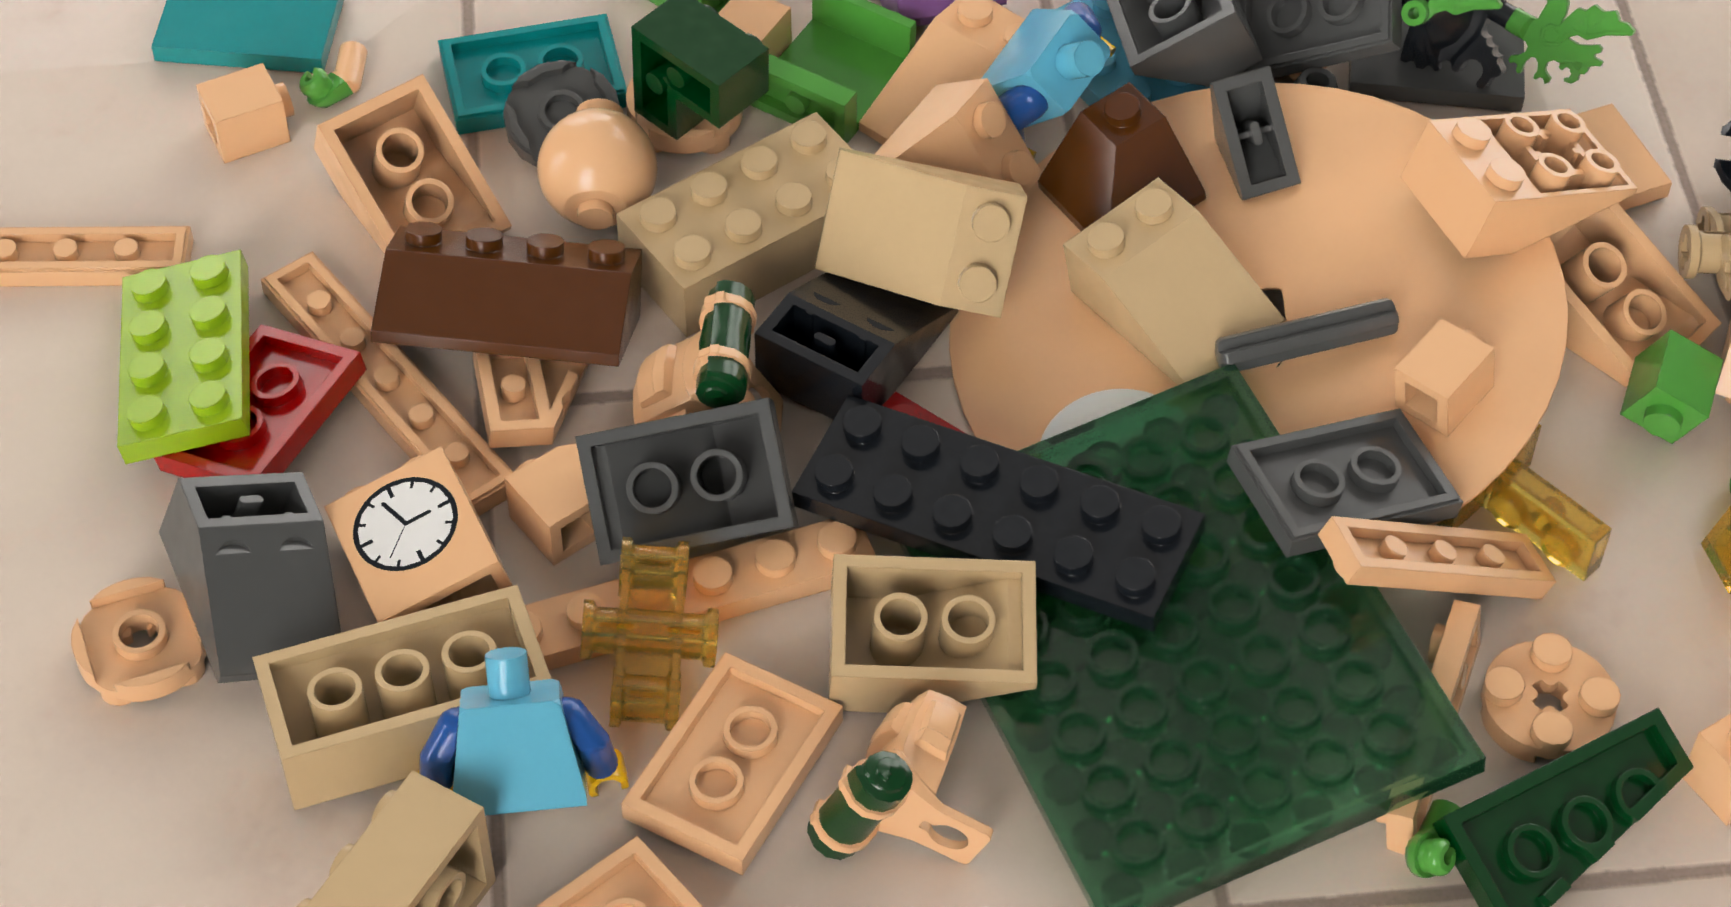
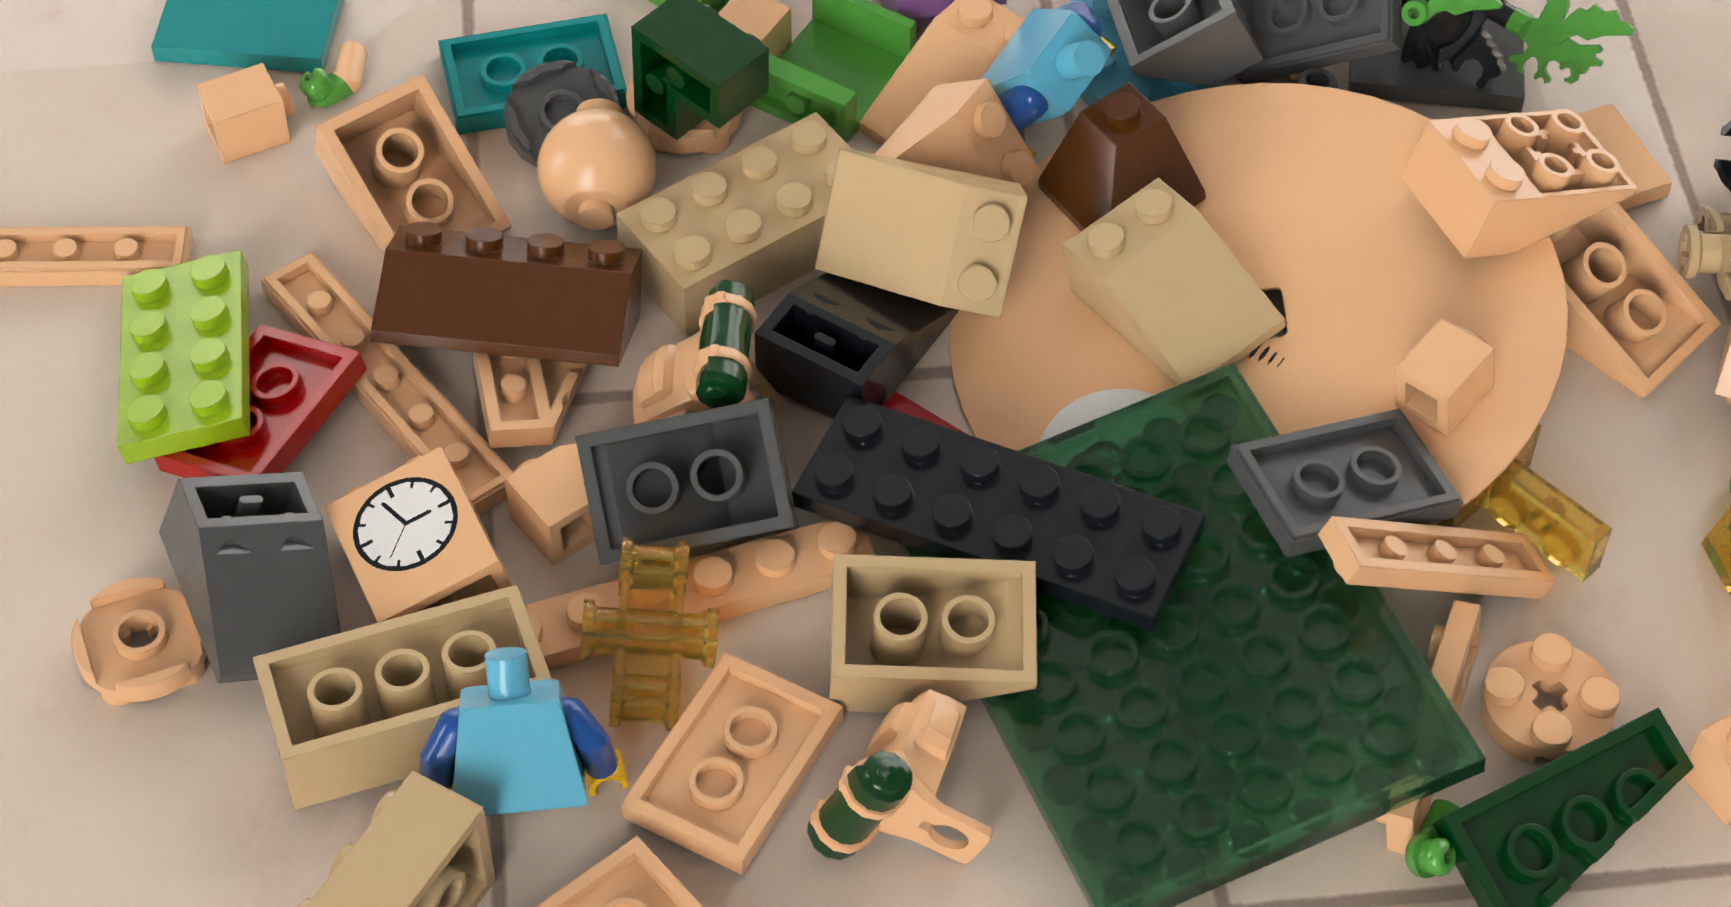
dark grey slope [1210,66,1301,200] -> none
dark grey axle [1215,298,1399,374] -> none
bright green brick [1620,329,1723,444] -> none

